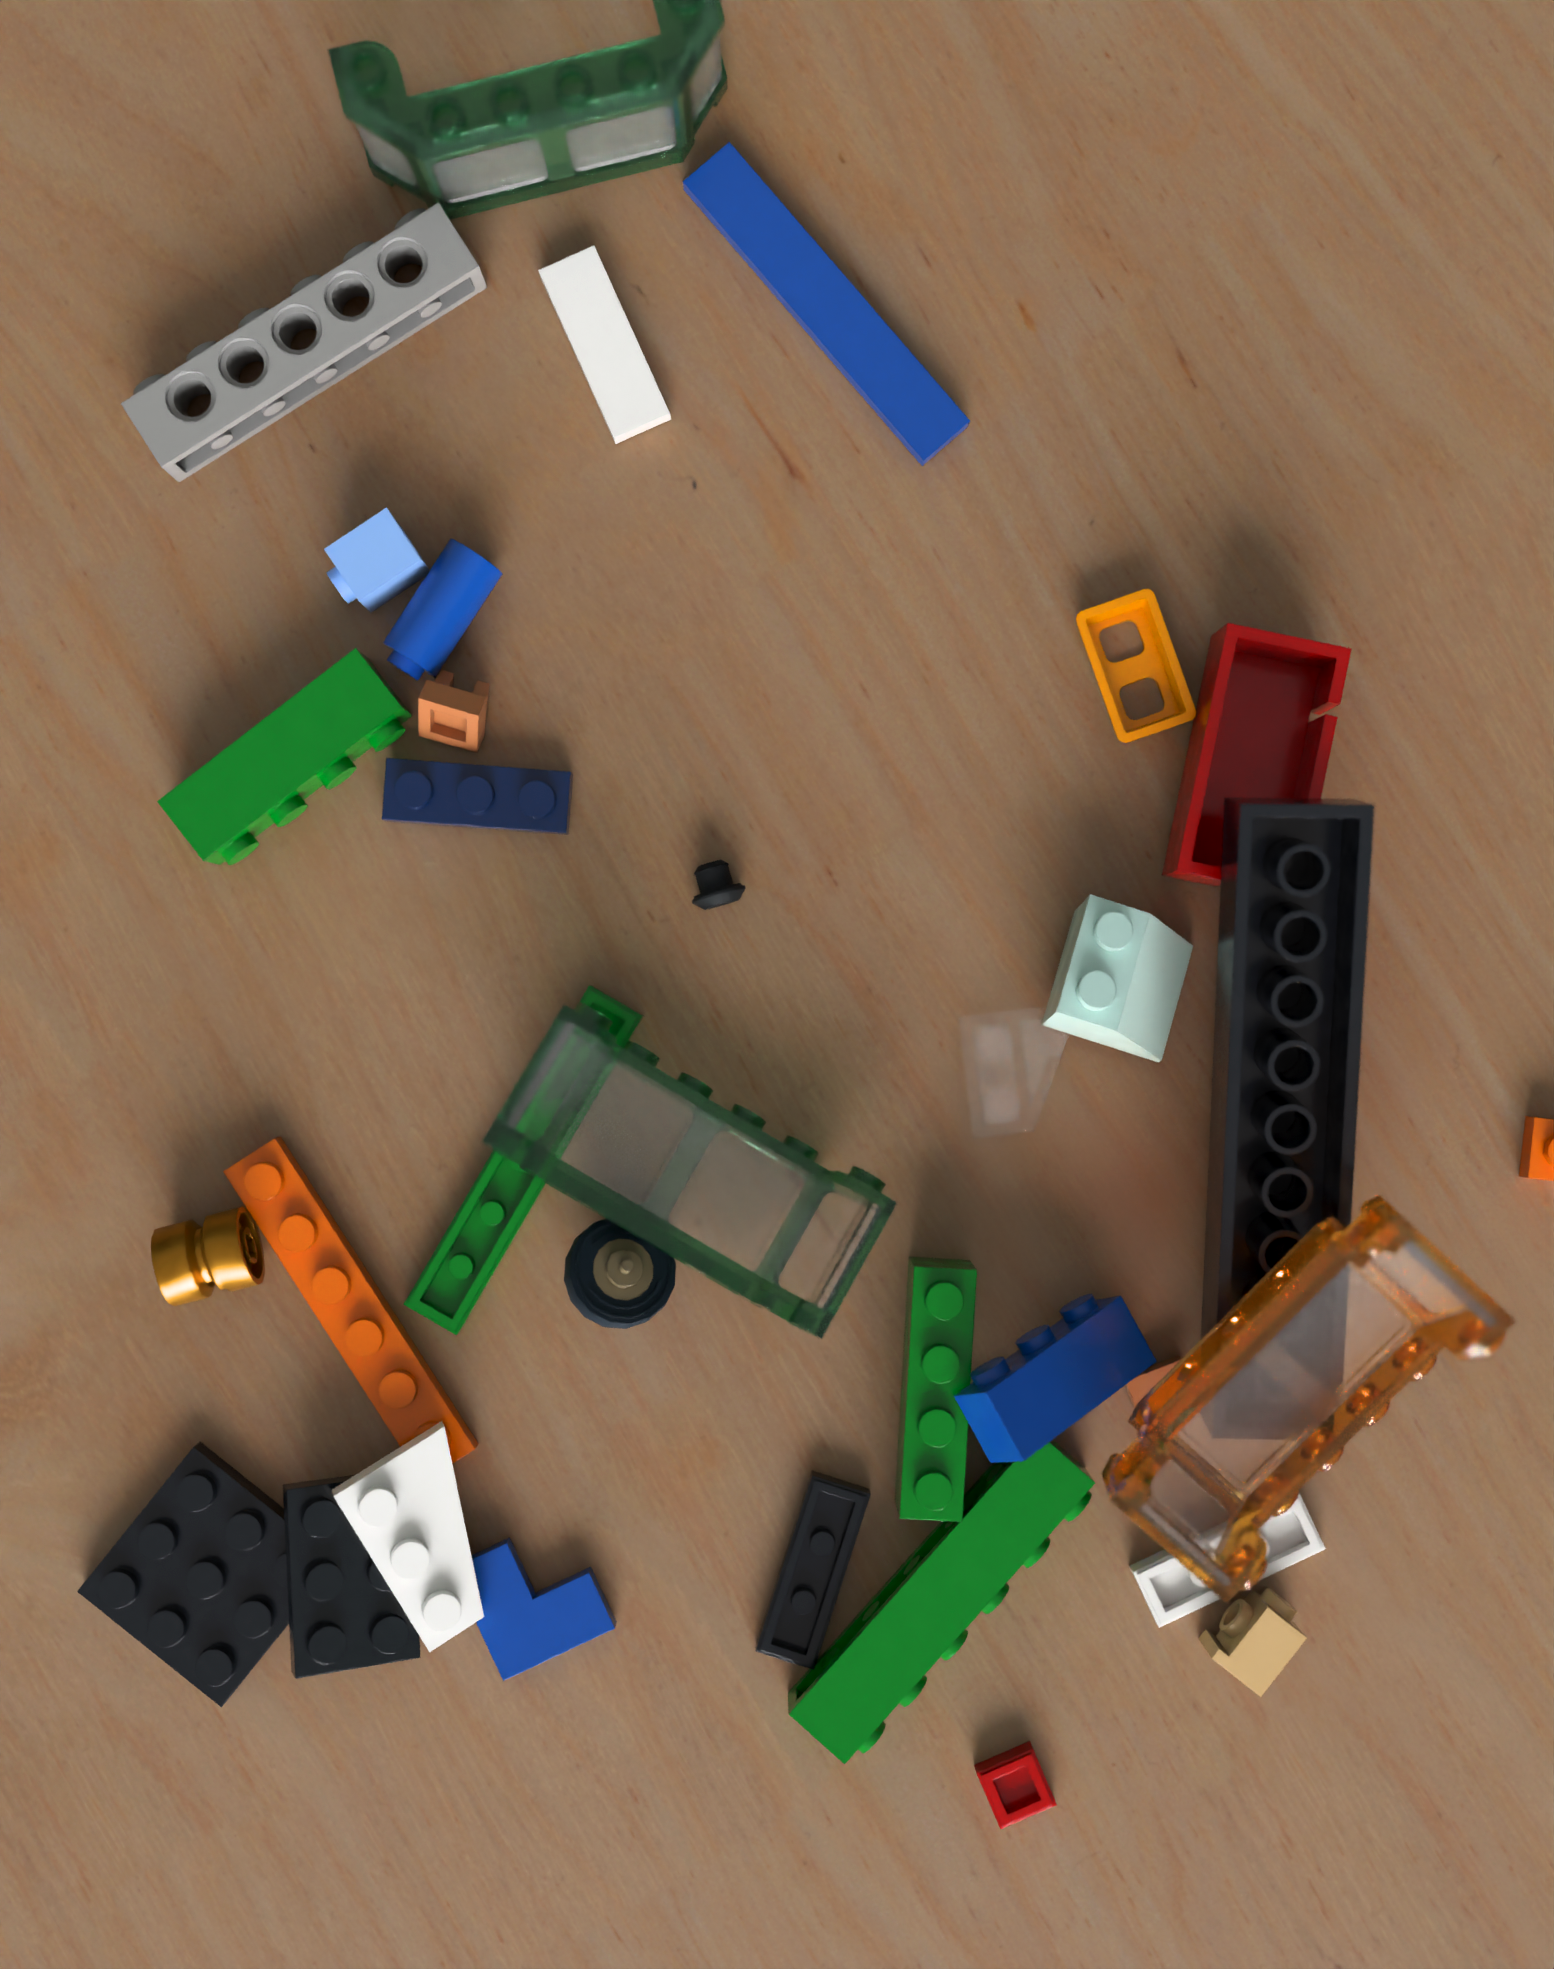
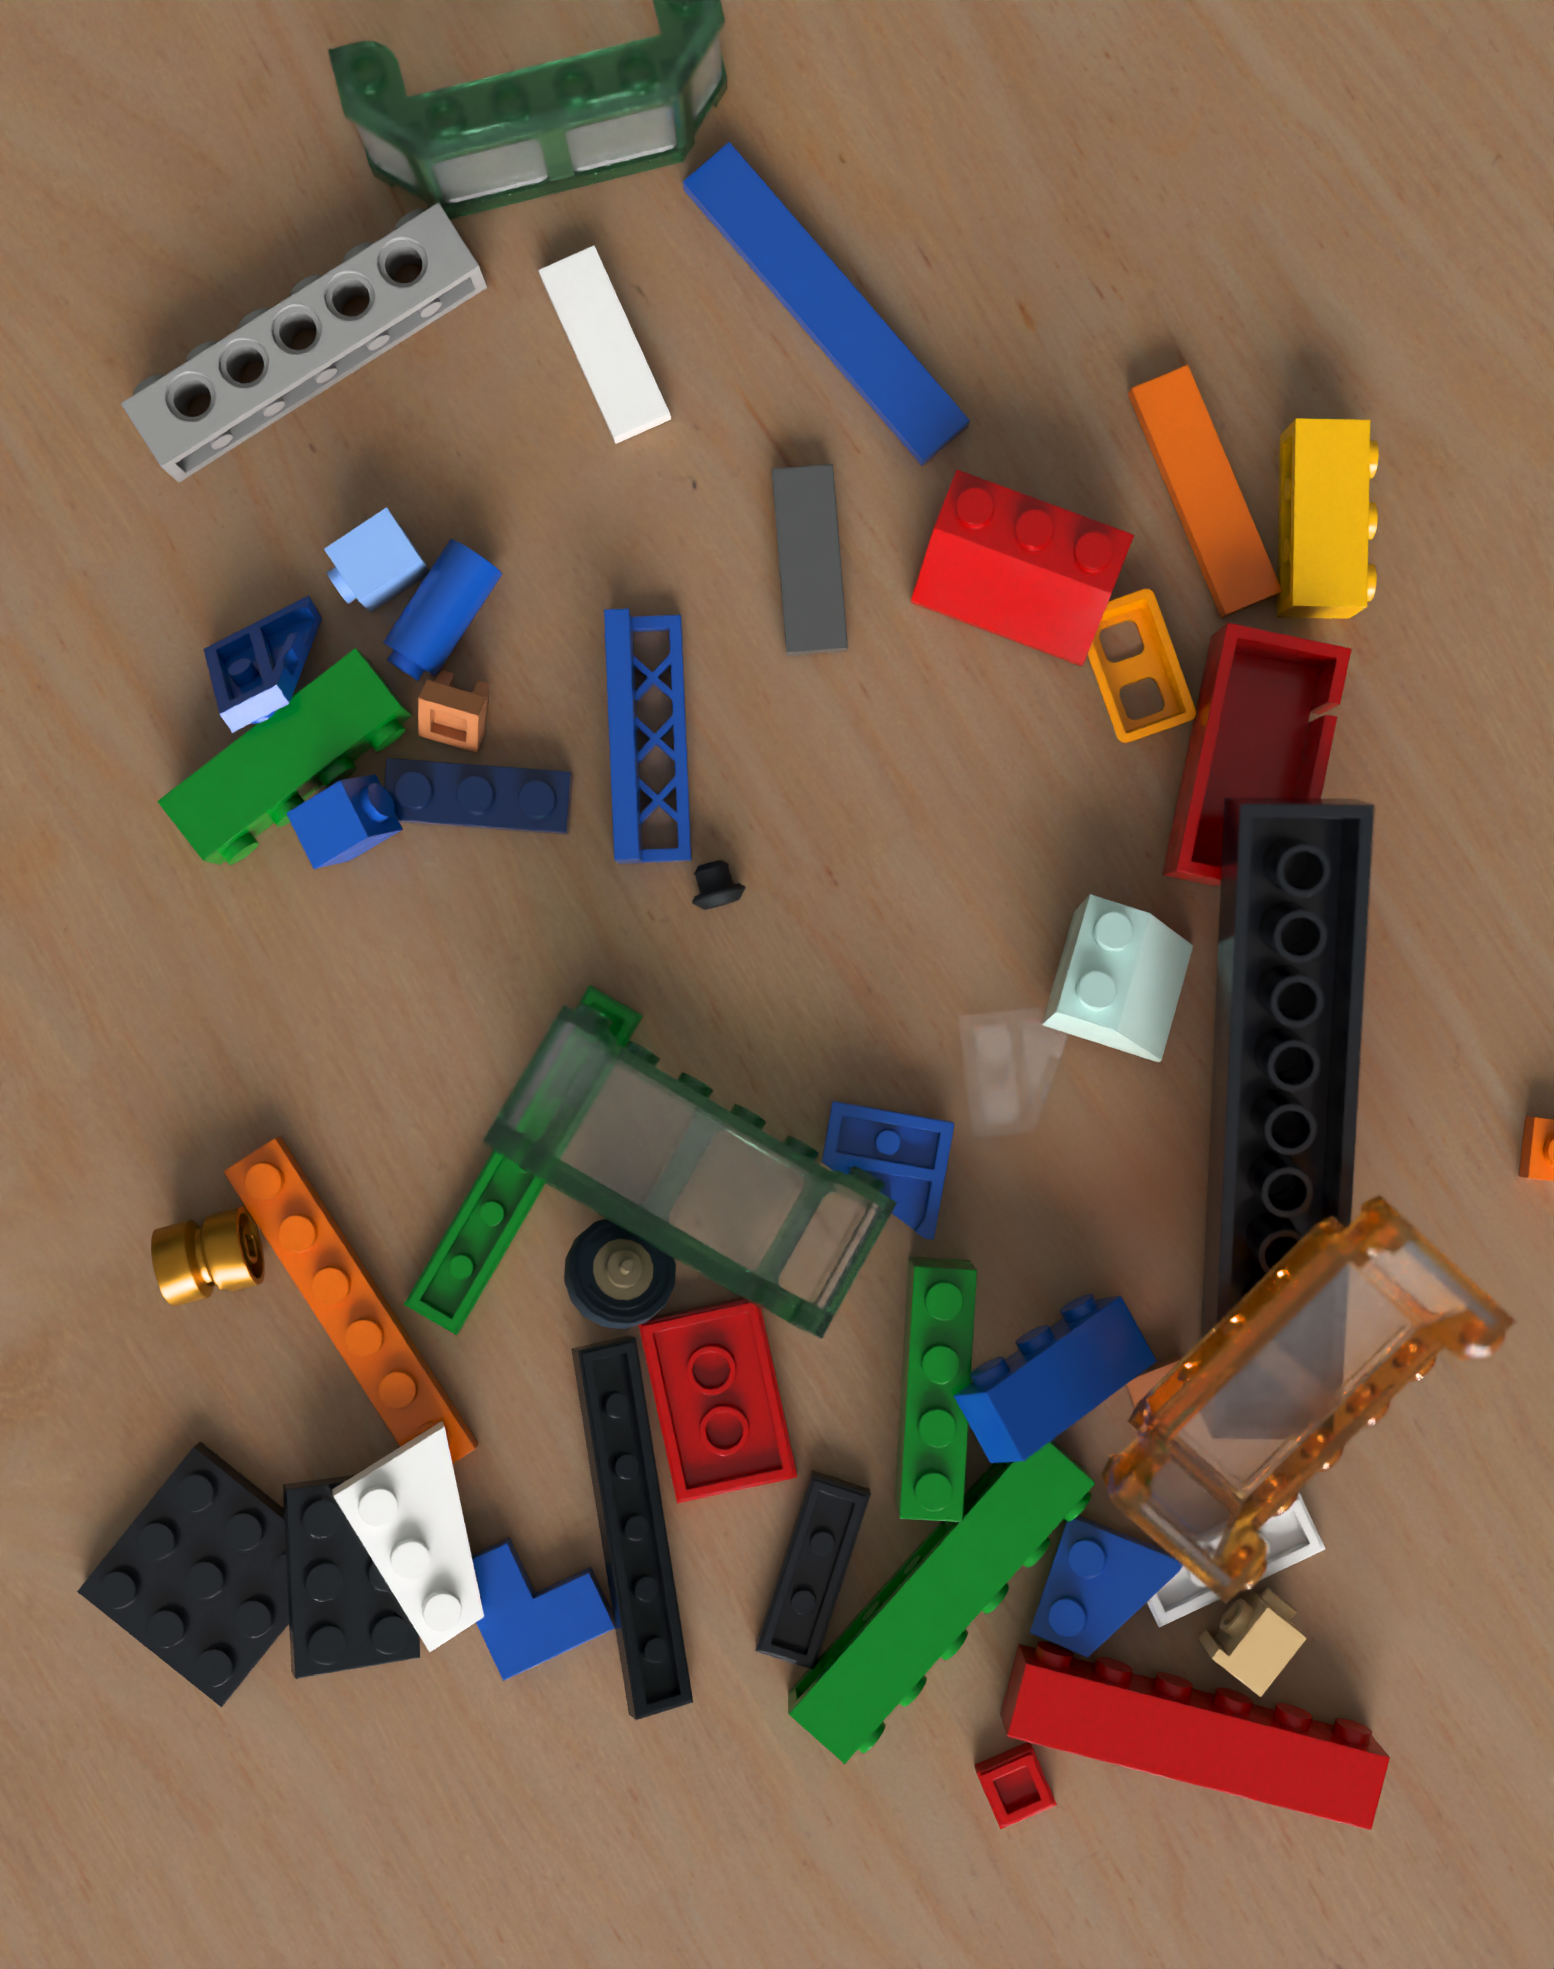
none -> blue wing [204,595,322,732]
none -> blue brick [286,774,403,869]
none -> black tile [571,1336,693,1720]
none -> blue fence [604,609,692,864]
none -> red tile [639,1294,798,1504]
none -> dark grey tile [772,464,848,656]
none -> blue wing [821,1100,955,1240]
none -> slope [911,469,1134,667]
none -> red brick [1000,1642,1390,1830]
none -> blue wing [1029,1515,1185,1658]
none -> orange tile [1128,365,1282,619]
none -> yellow brick [1277,418,1379,619]

